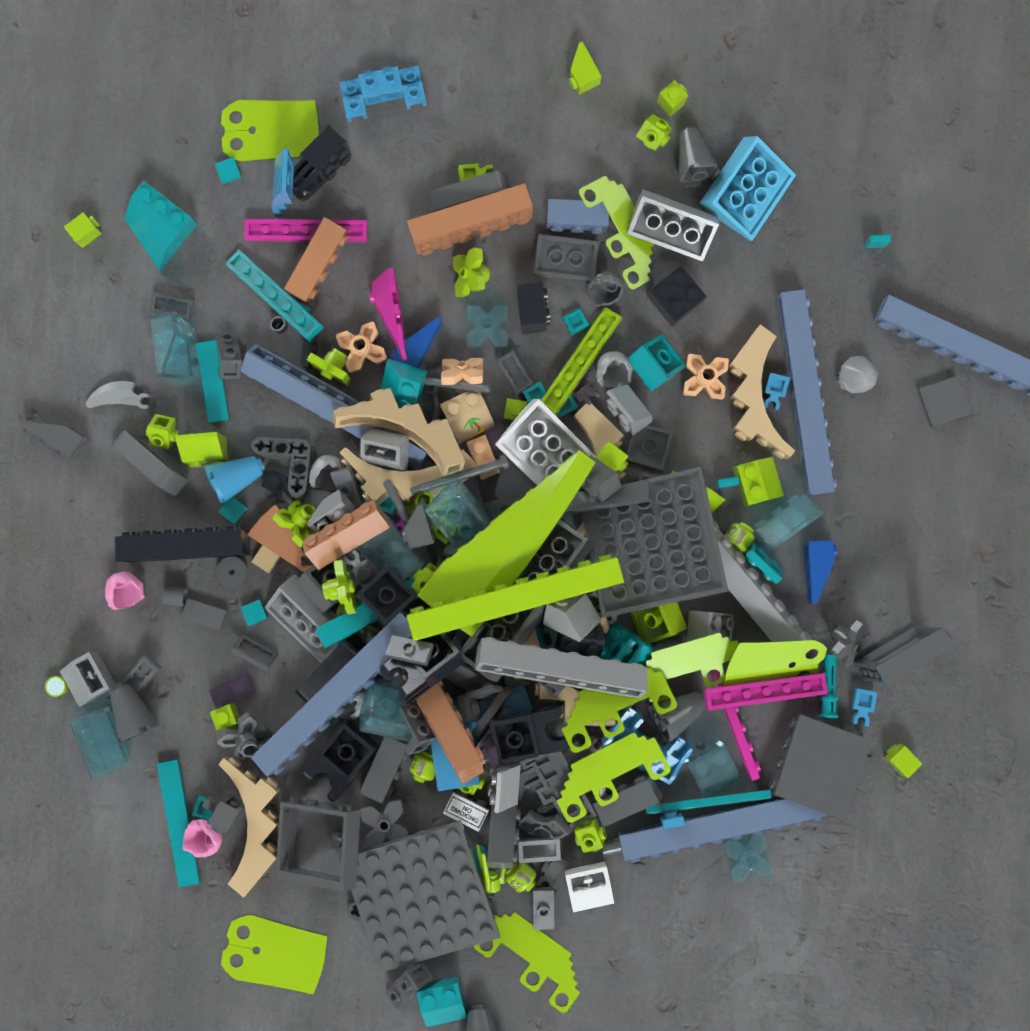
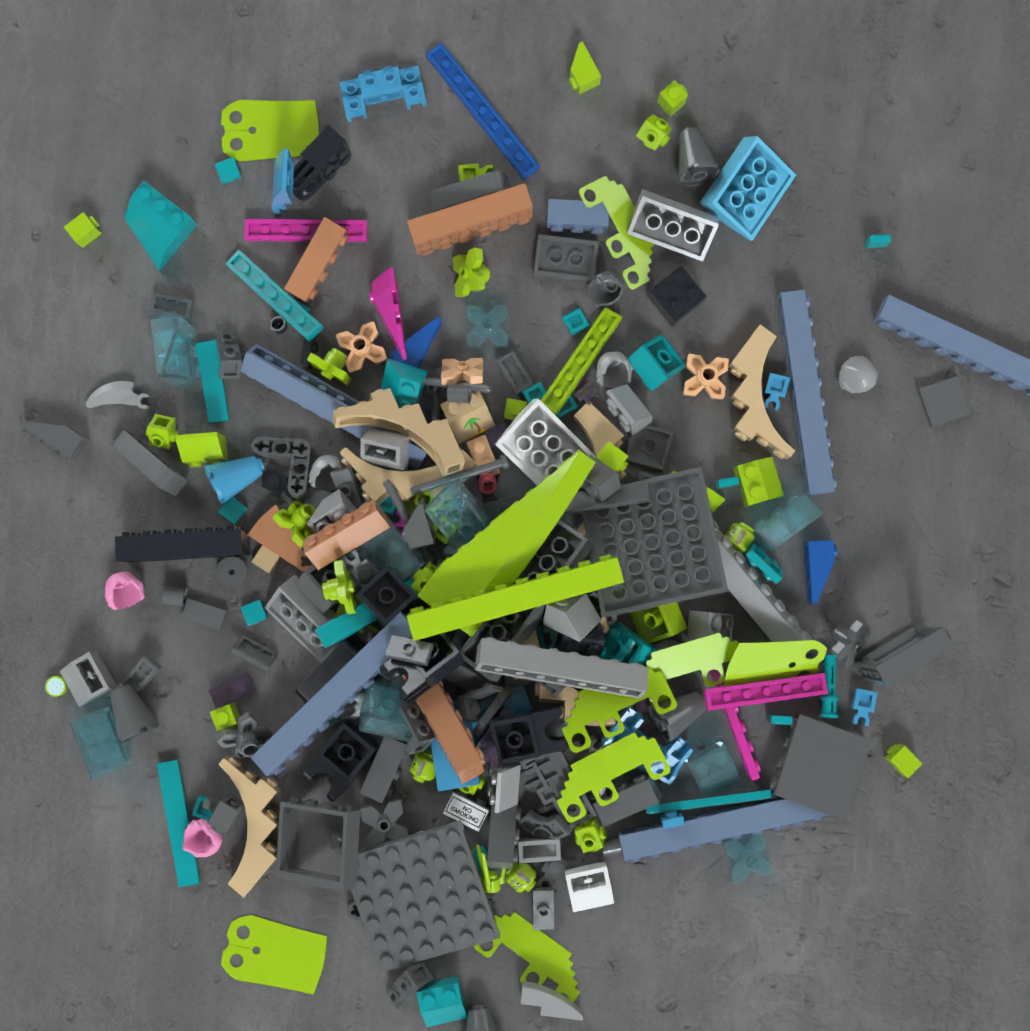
black brick [517,282,551,334] -> none
none -> blue tile [425,43,540,181]
none -> dark grey beam [447,384,472,404]
none -> coral bush [478,473,497,494]
none -> light grey slope [520,981,583,1021]
none -> teal tile [767,714,792,725]

